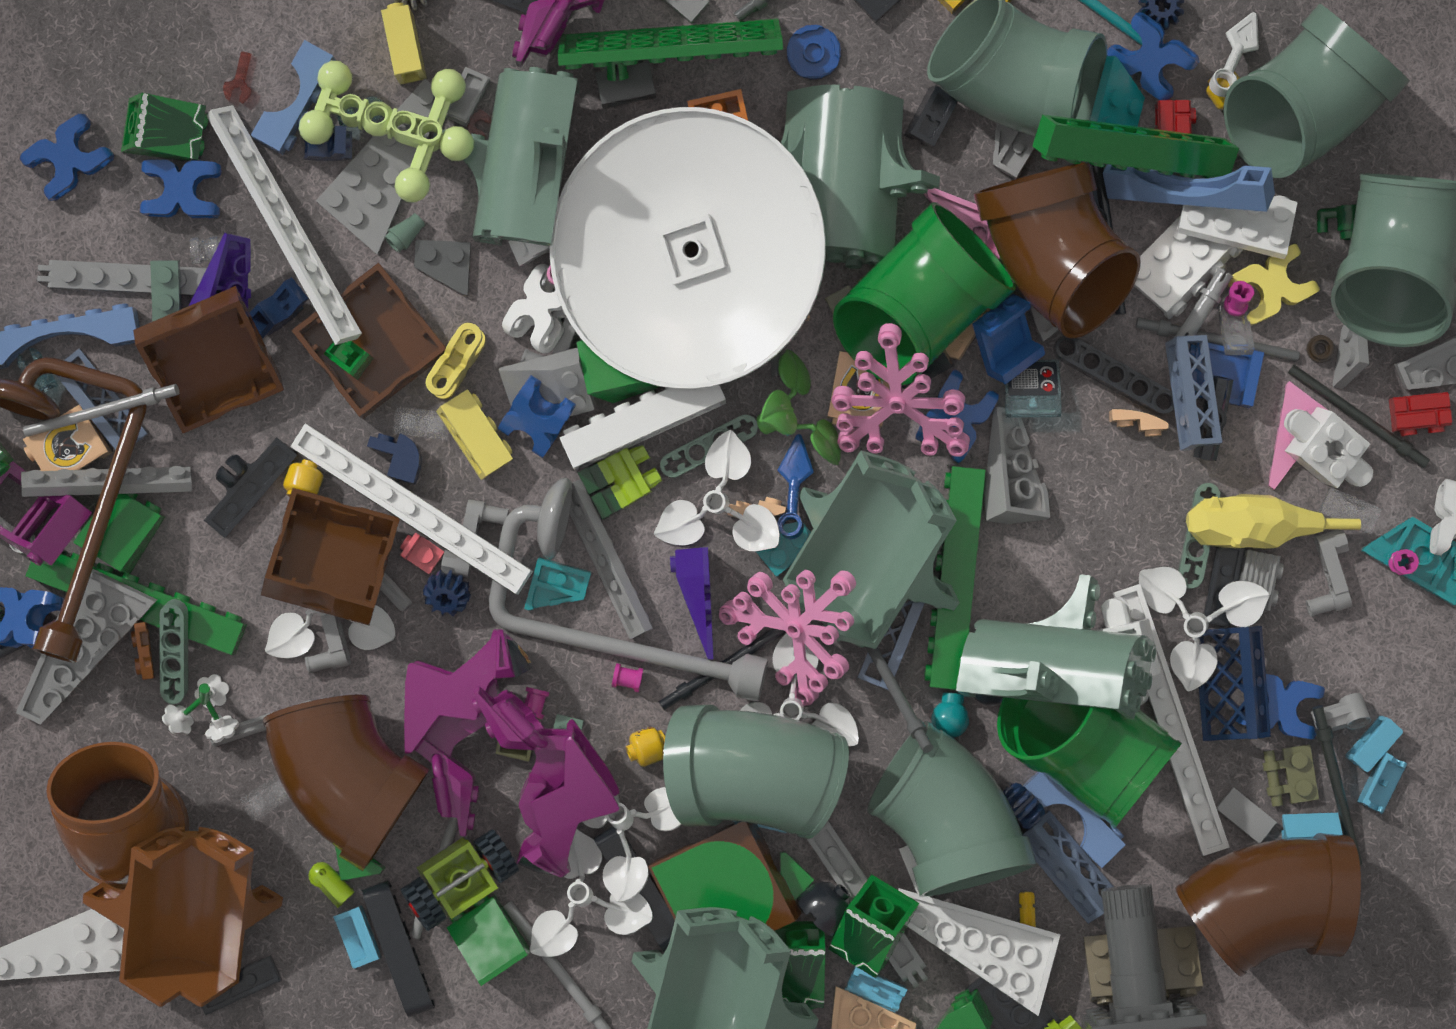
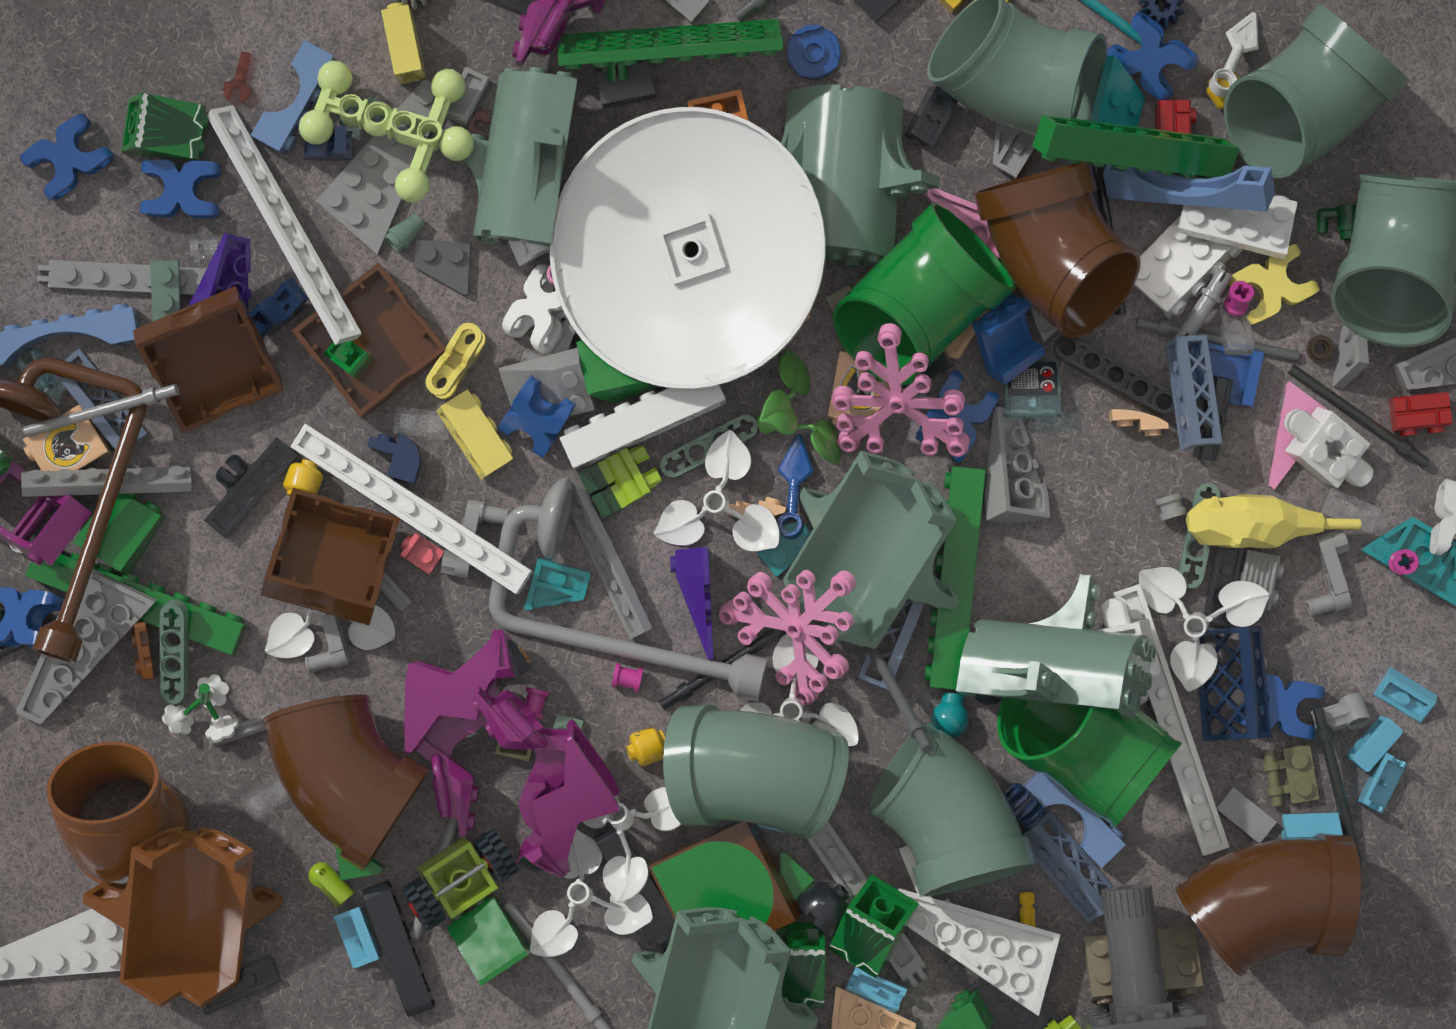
dark blue gear [423,569,471,617] -> none
none -> light grey wheel [1155,492,1188,521]
none -> medium azure slope [1373,667,1437,723]

